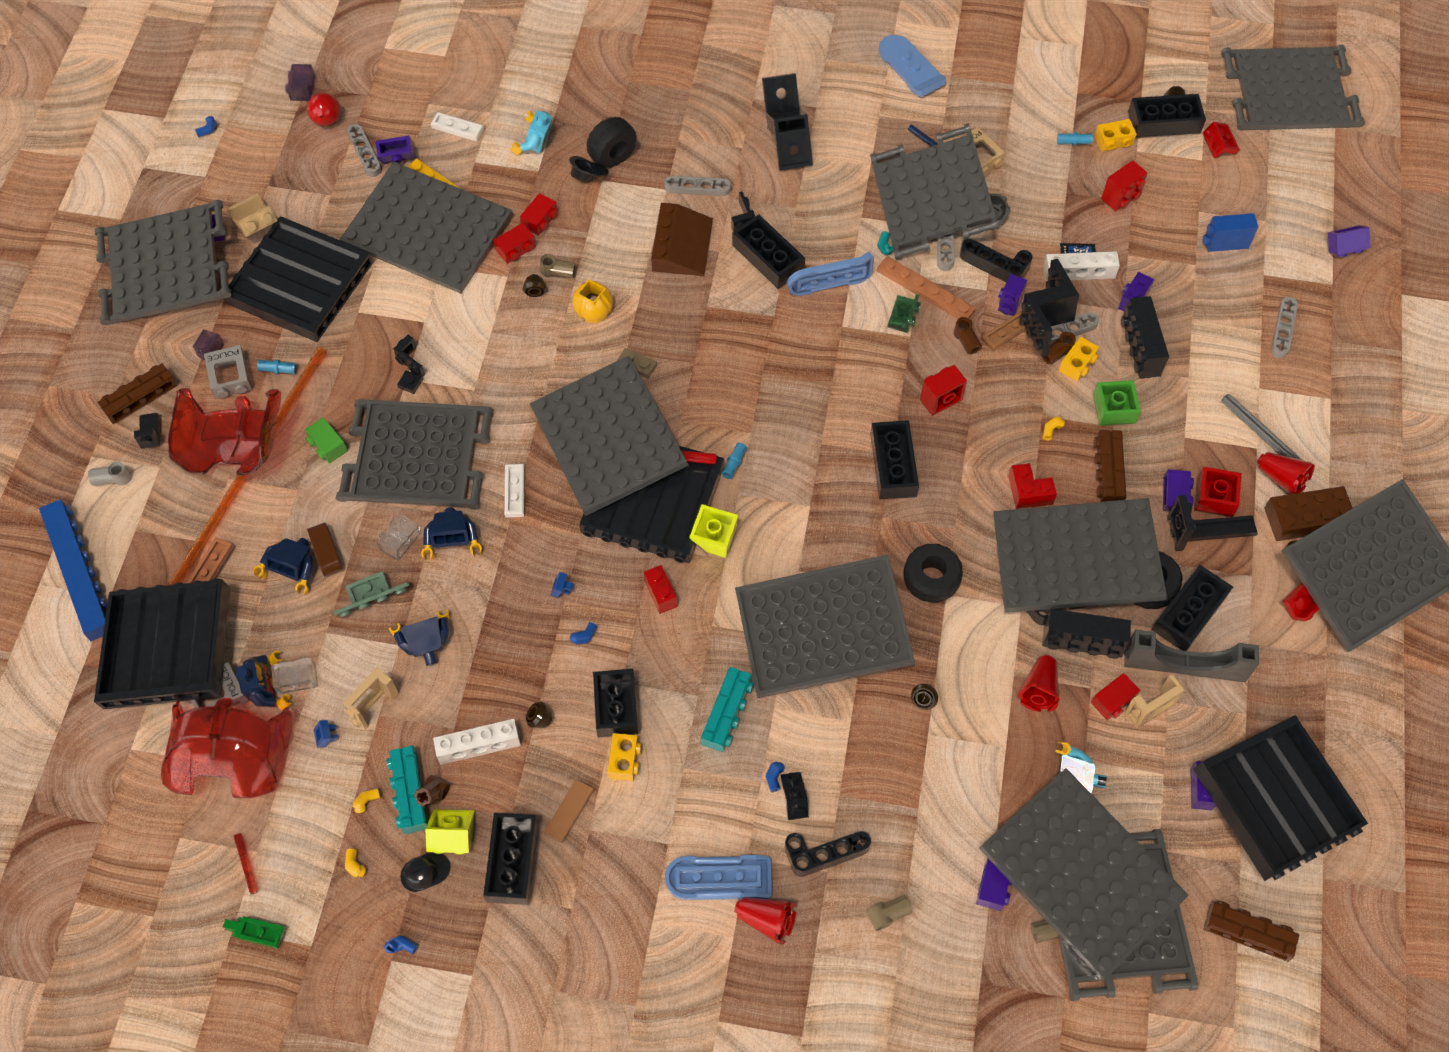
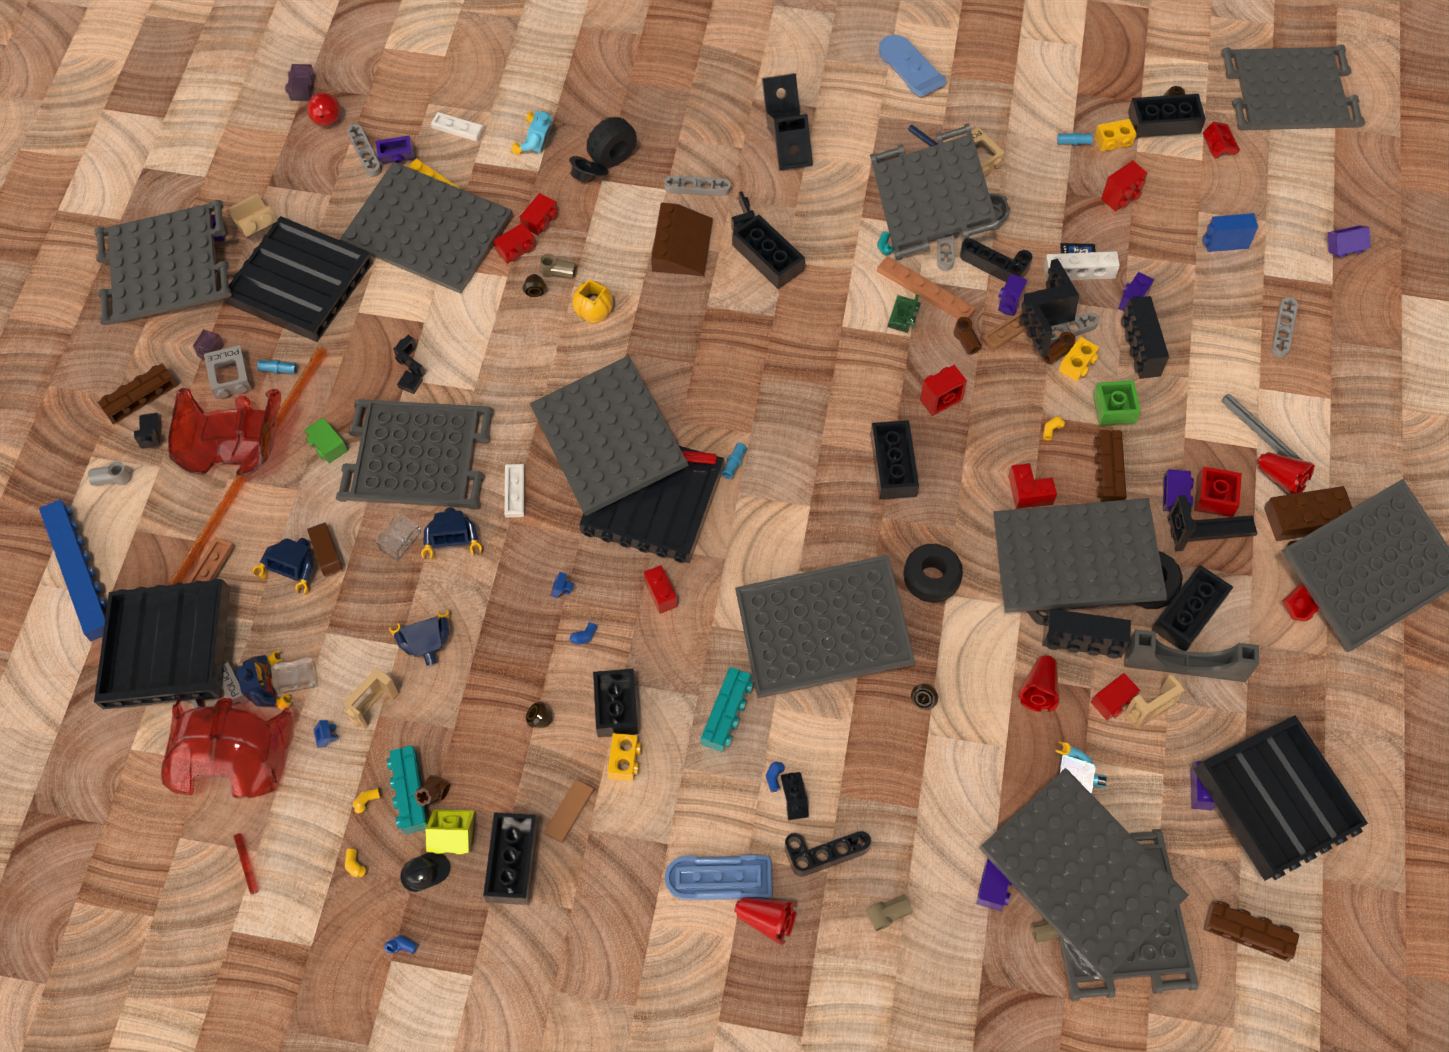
blue arm [195,116,217,137] -> none
green hinge [223,916,286,949] -> none
sand green bracket [334,571,410,617] -> none
white brick [433,719,521,765] -> none
dark tan plate [617,348,657,379] -> none
neon yellow slope [690,504,738,558] -> none
medium blue piece [787,252,874,296] -> none

